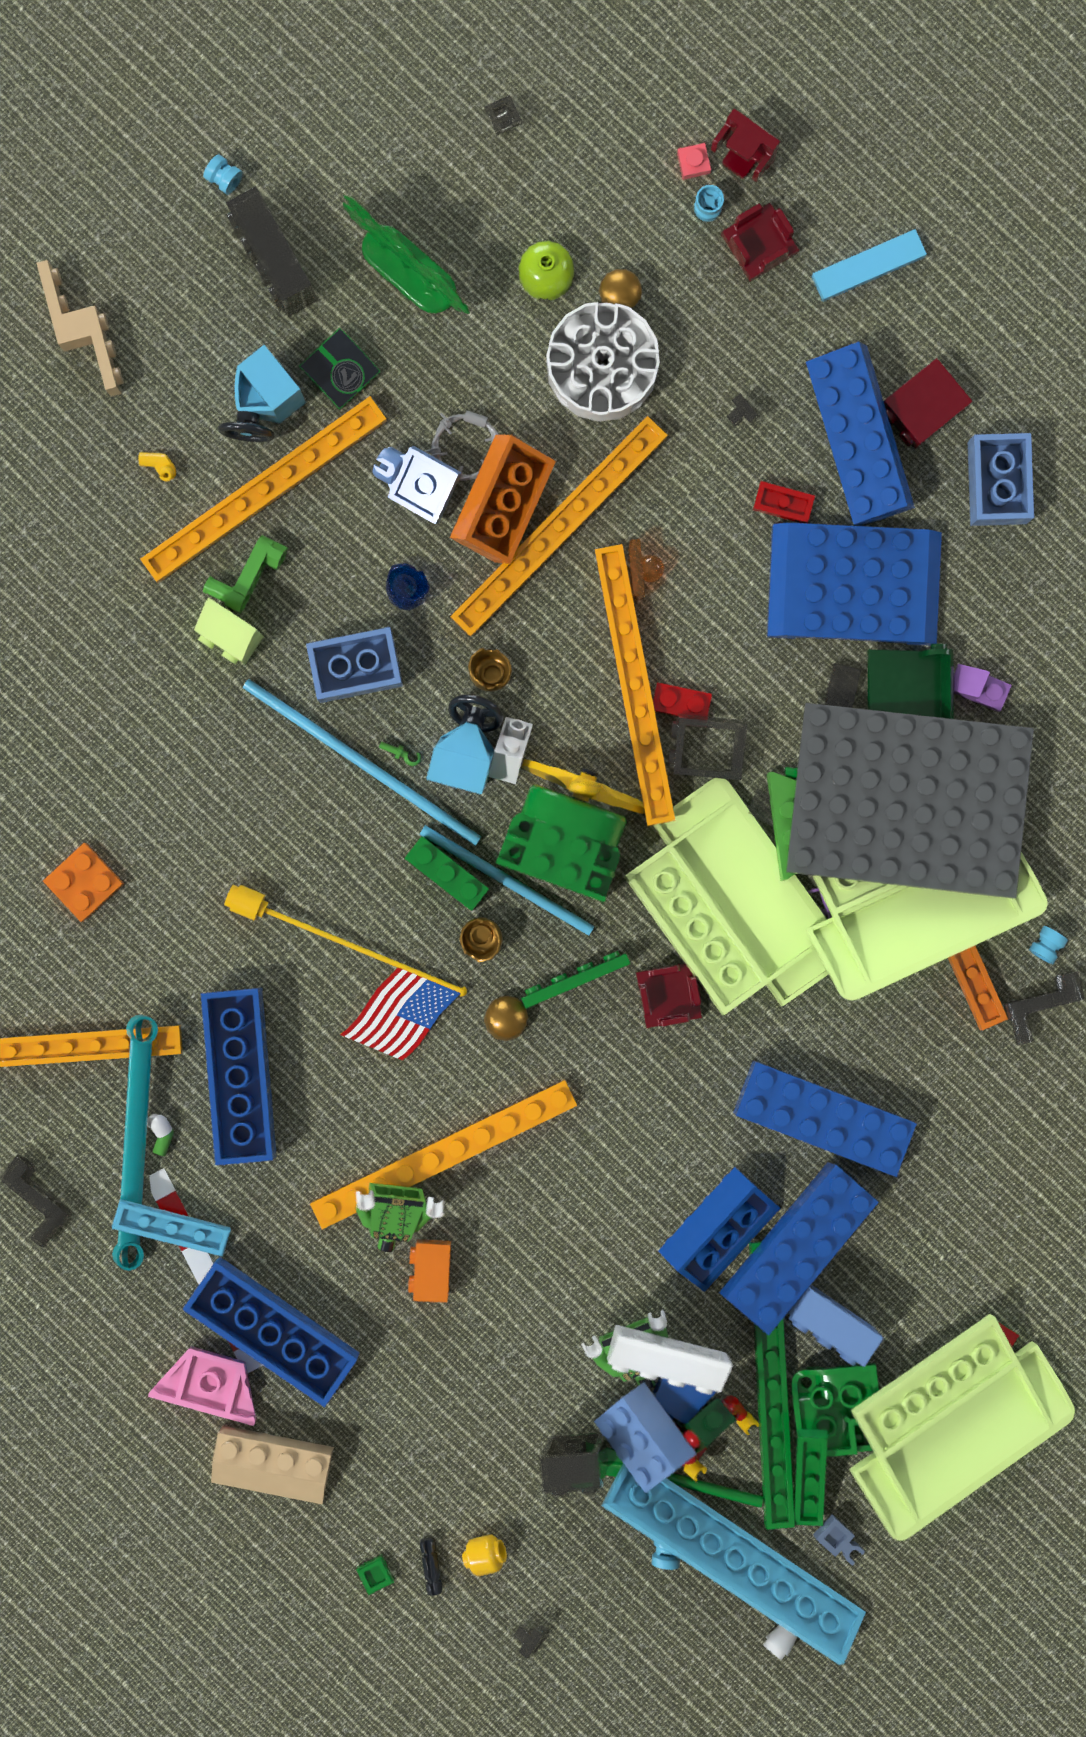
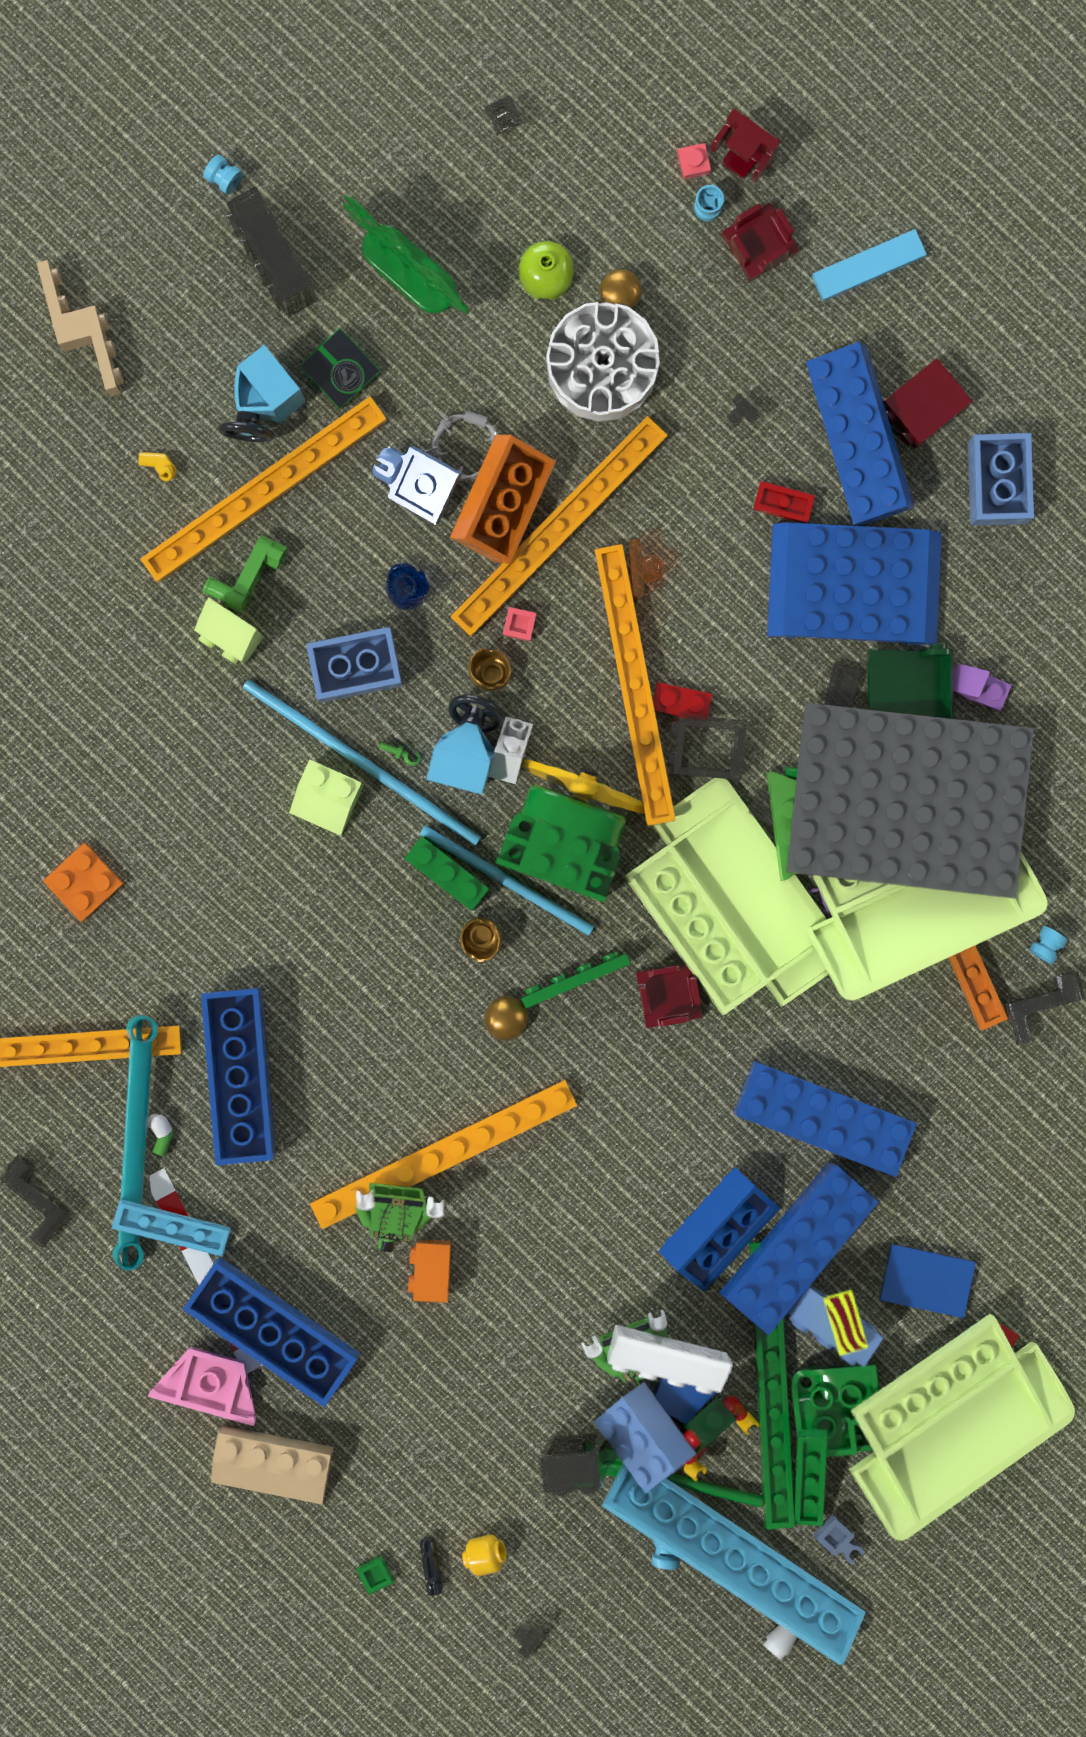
flag [224,885,467,1060] -> none
none -> yellowish green slope [289,759,364,836]
none -> coral plate [503,607,536,642]
none -> tile [823,1290,868,1356]
none -> blue tile [879,1243,975,1318]

